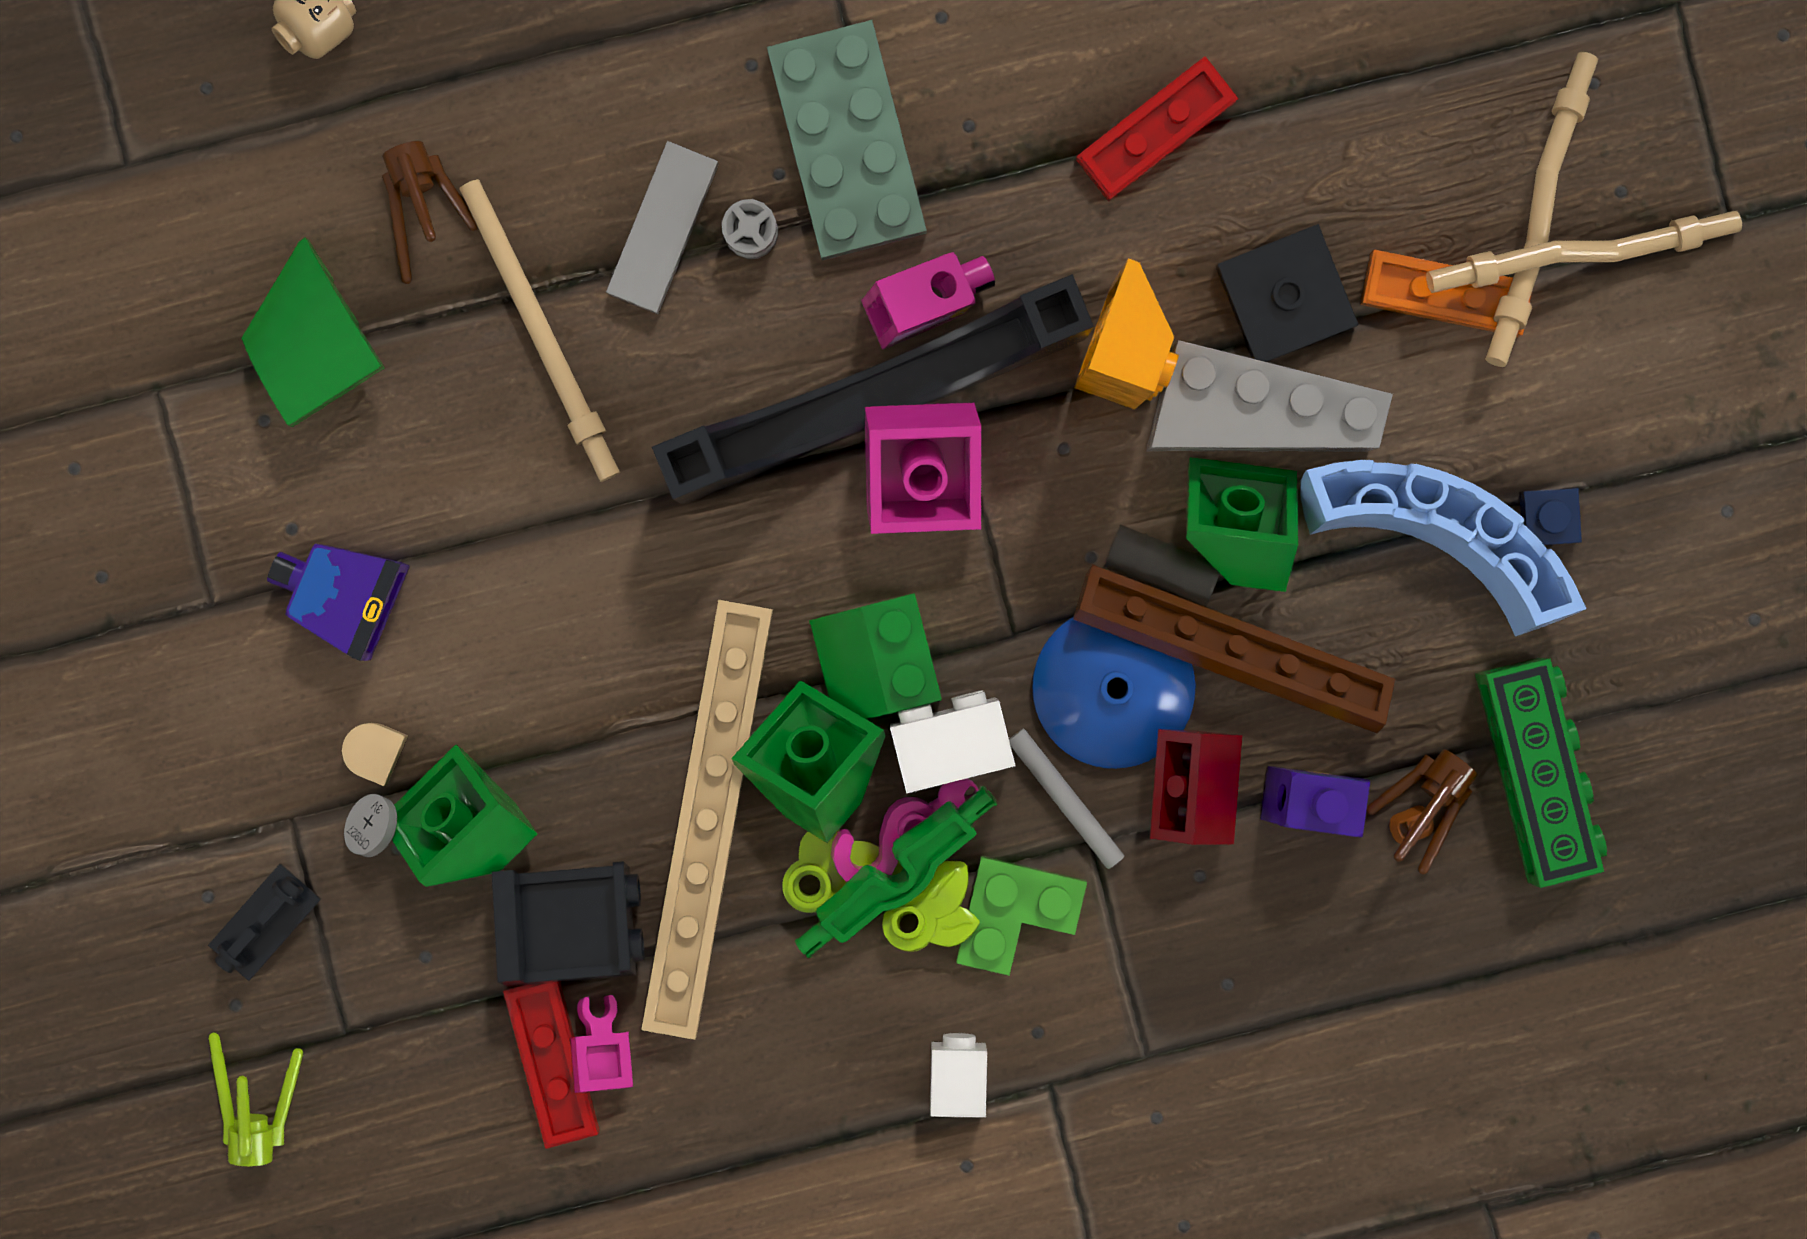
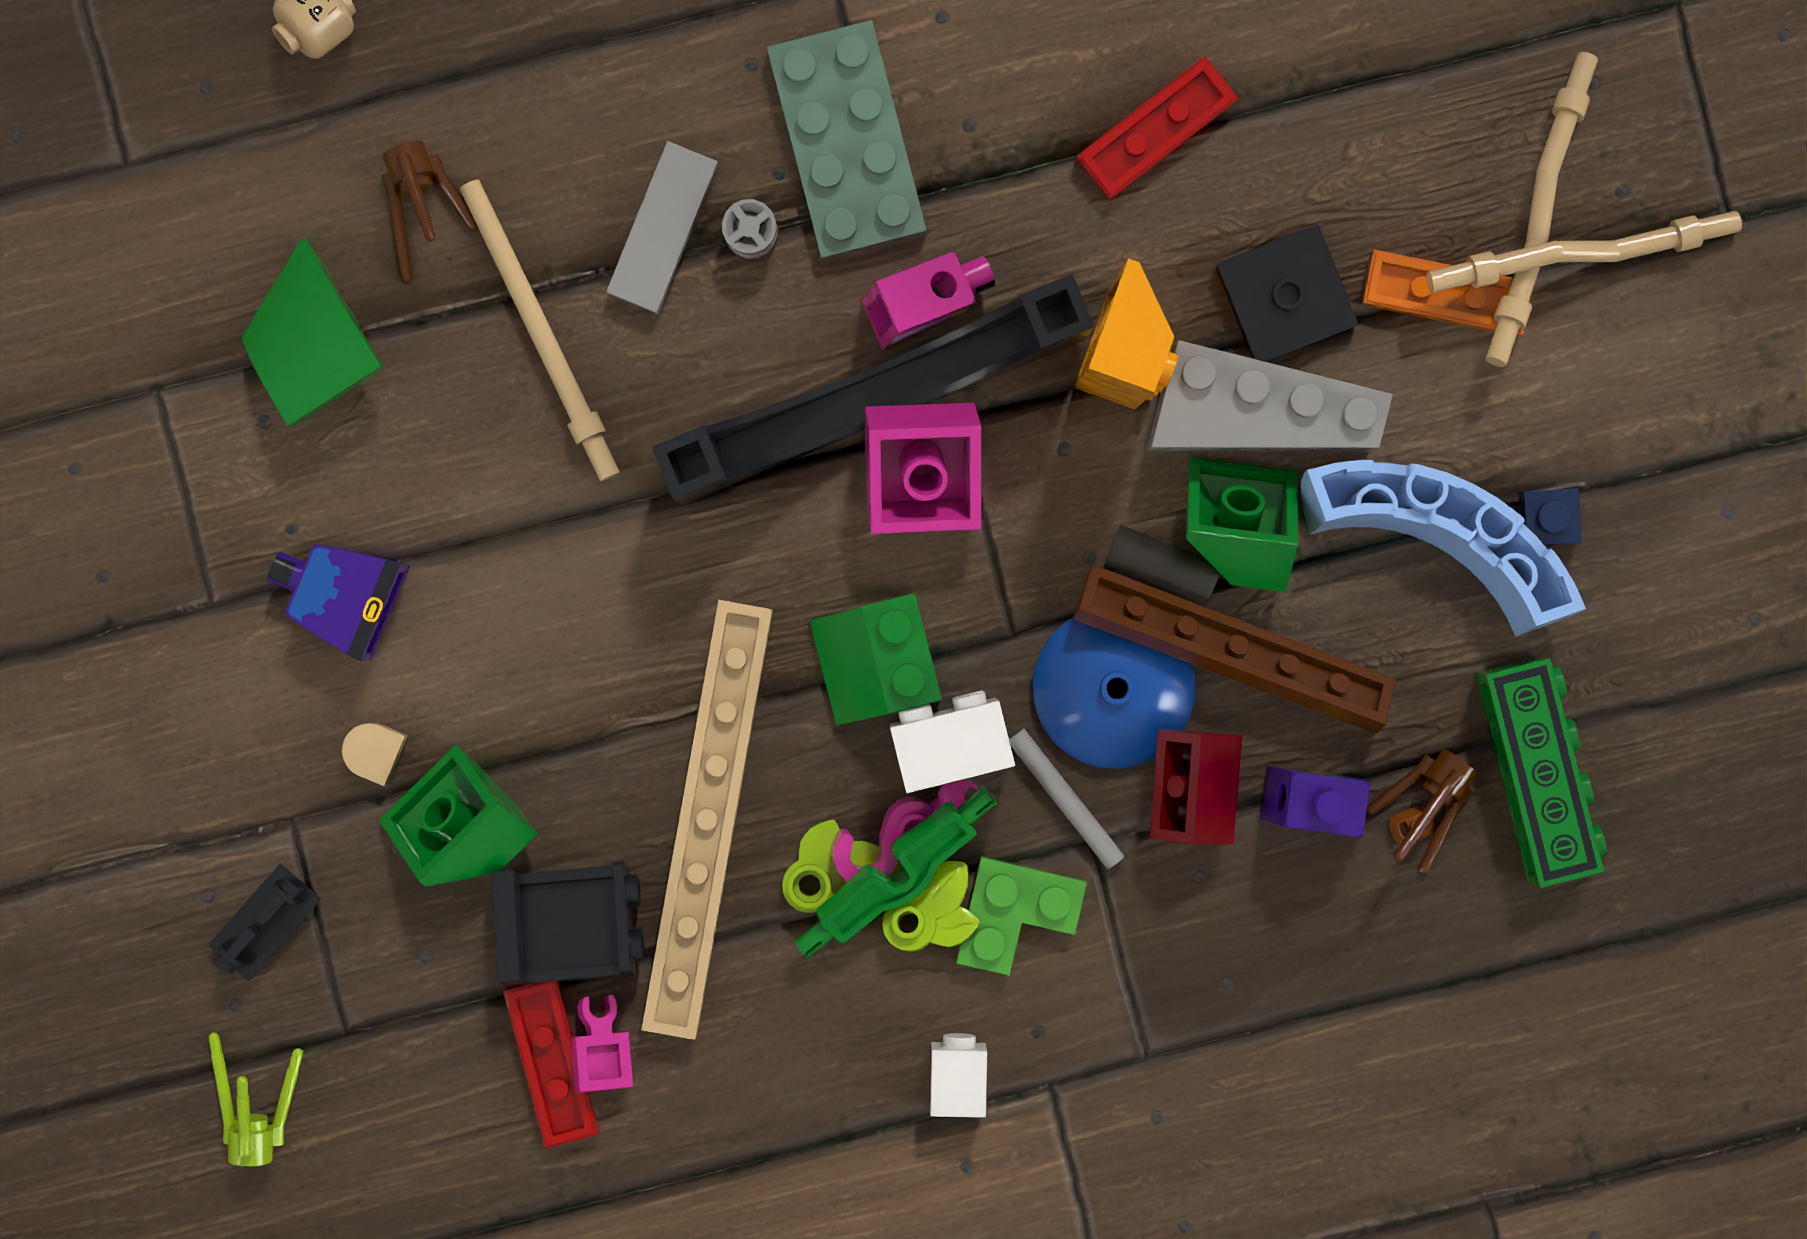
light grey piece [344,794,397,857] -> none
green slope [731,680,886,843] -> none

